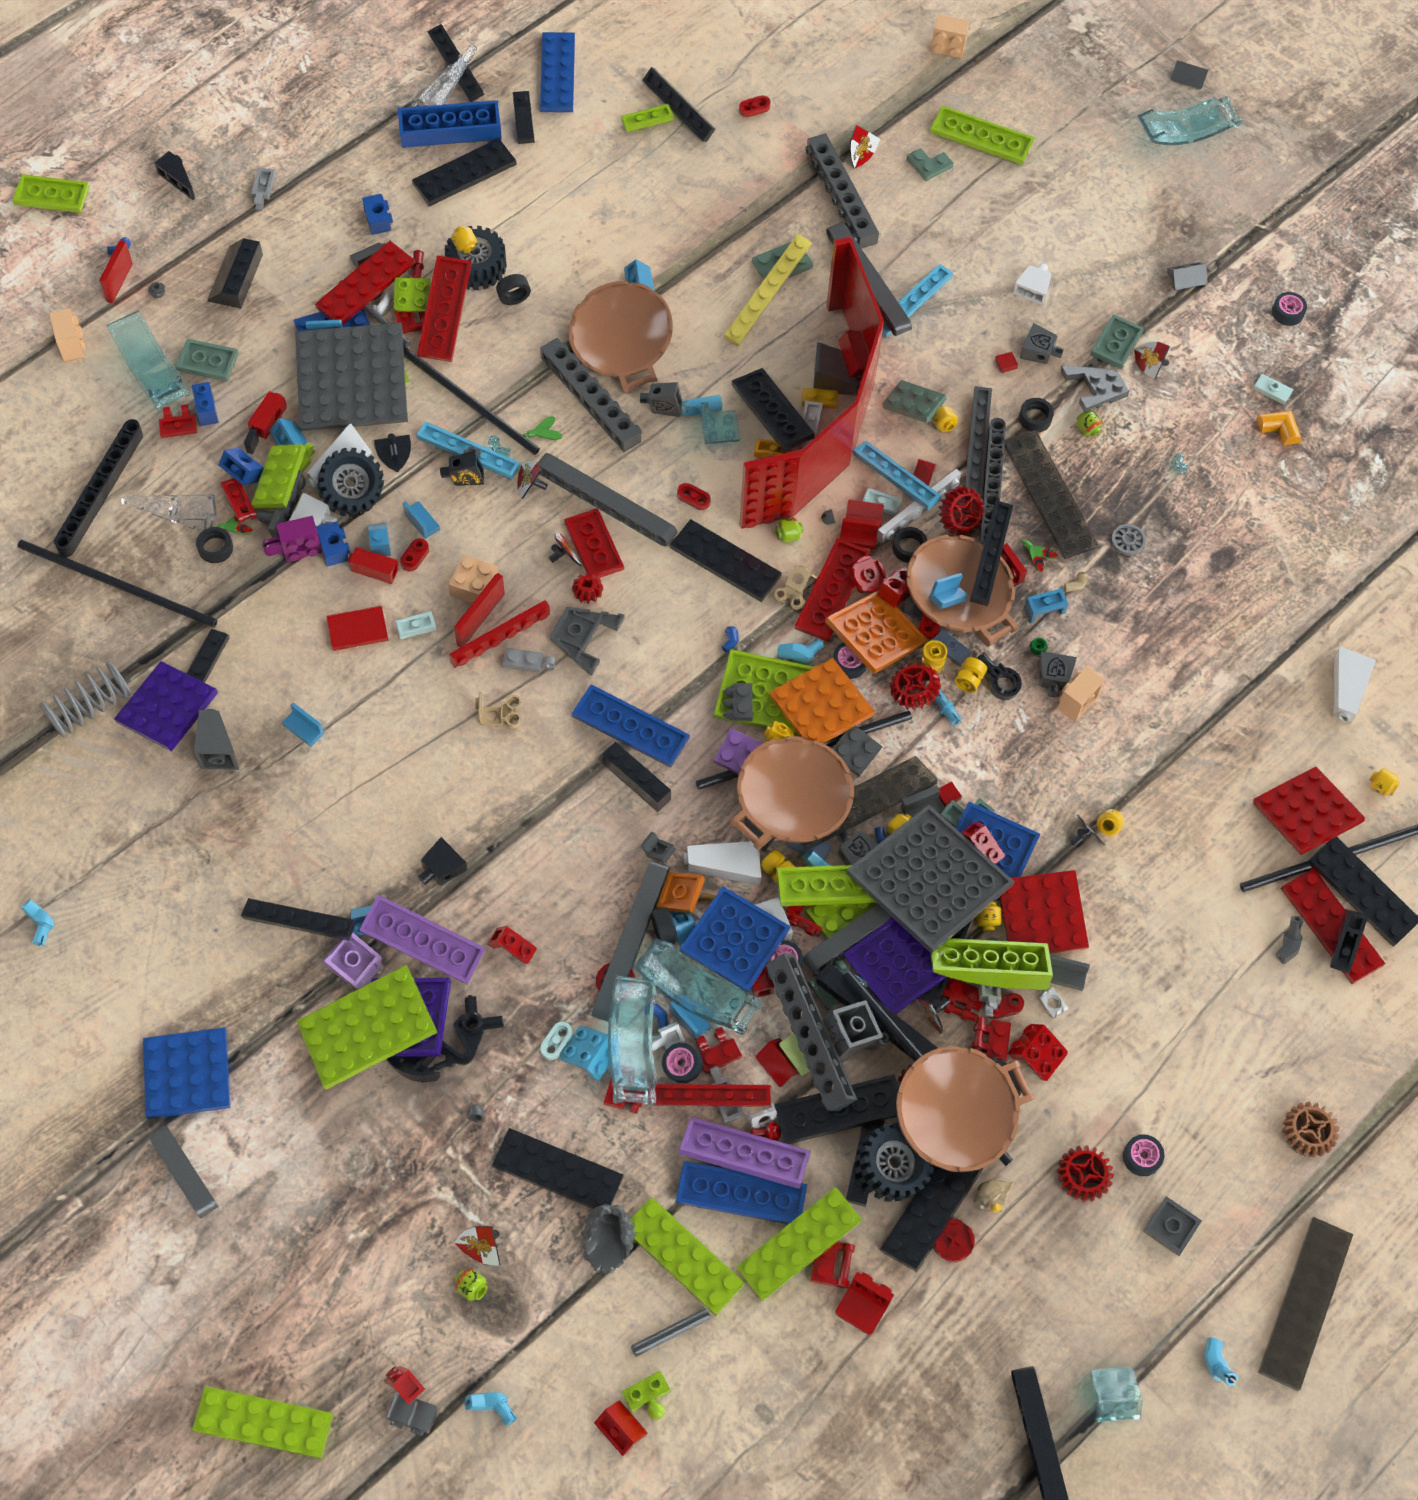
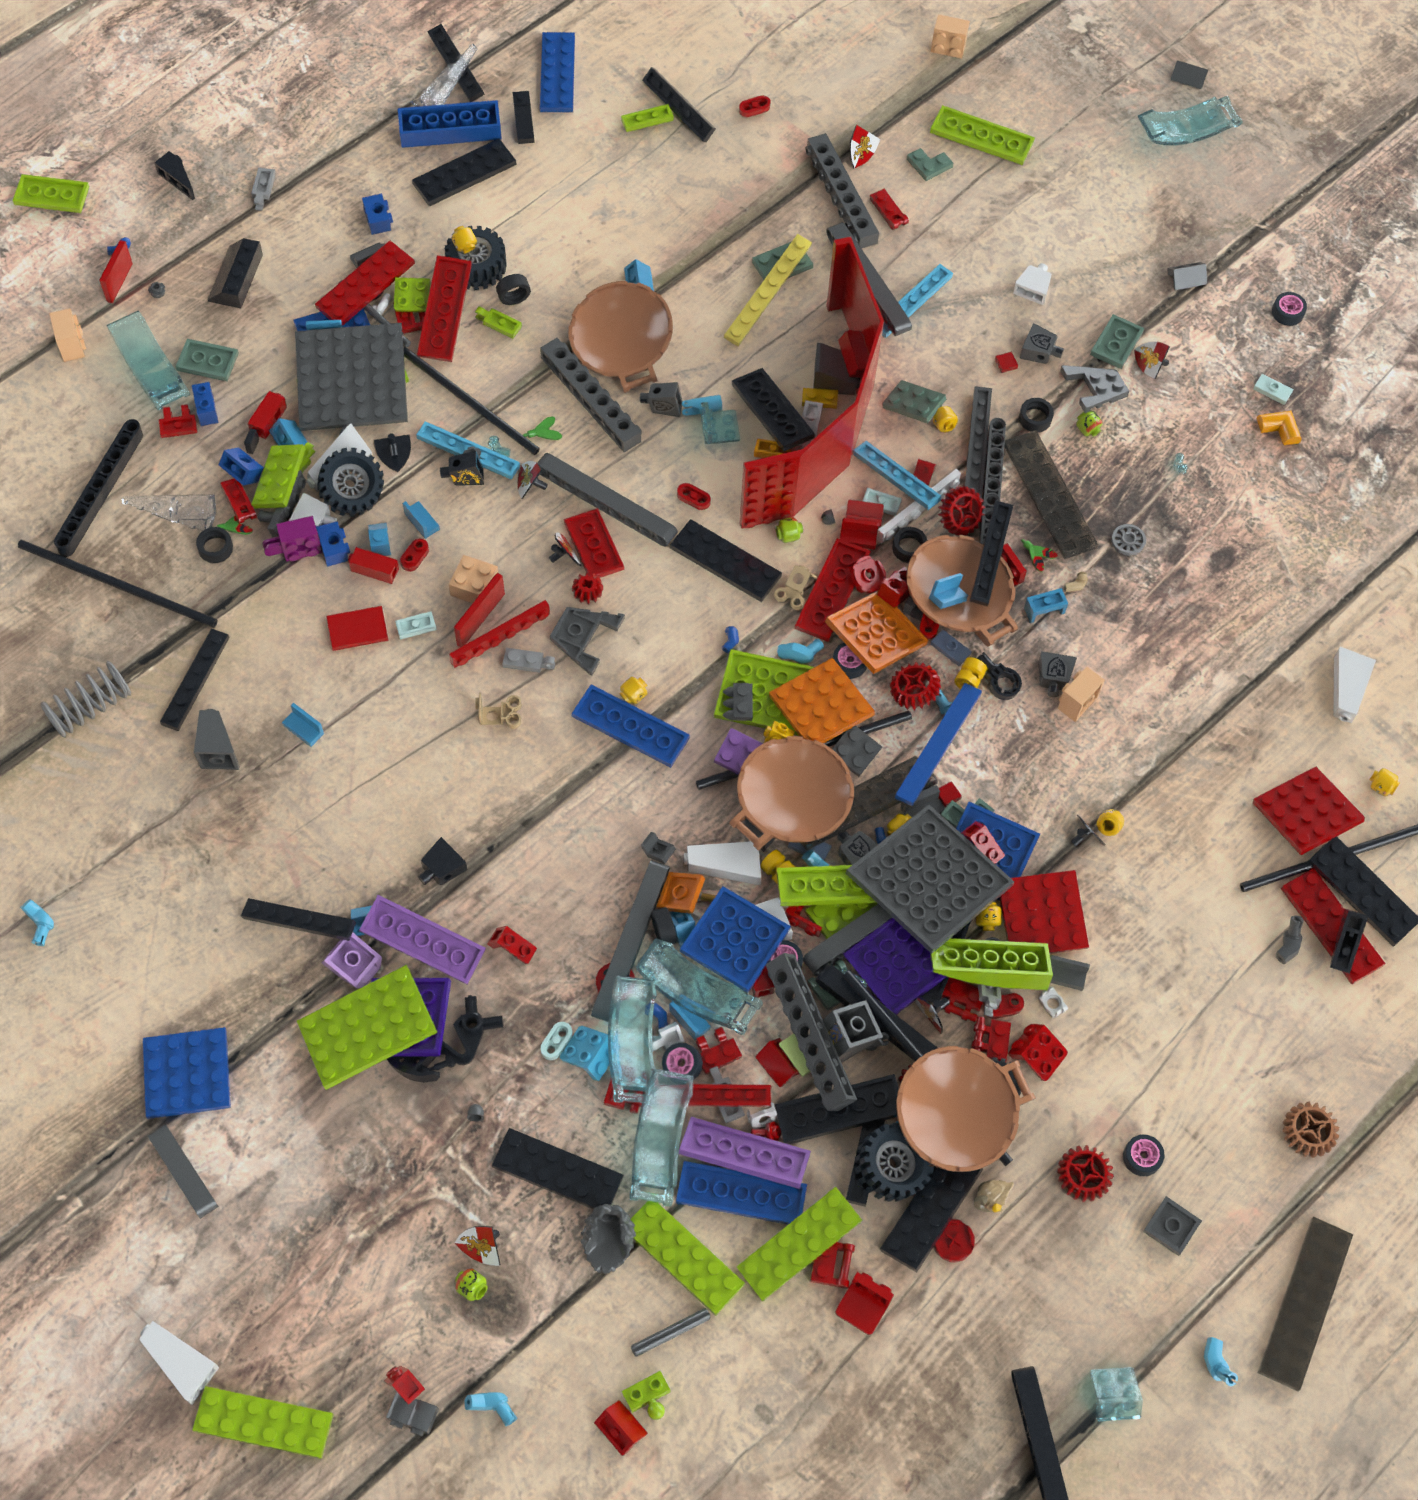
dark purple plate [114,661,219,752] -> none
red axle [410,250,424,278] -> none
black brick [602,741,671,812] -> none
yellow wheel [920,640,948,673] -> none
green plate [1029,638,1048,655] -> none
none -> white slope [139,1321,219,1405]
none -> lime plate [475,306,522,339]
none -> yellow head [619,677,648,705]
none -> clear light blue windscreen [630,1068,693,1207]
none -> red plate [870,188,909,230]
none -> blue tile [895,683,982,806]

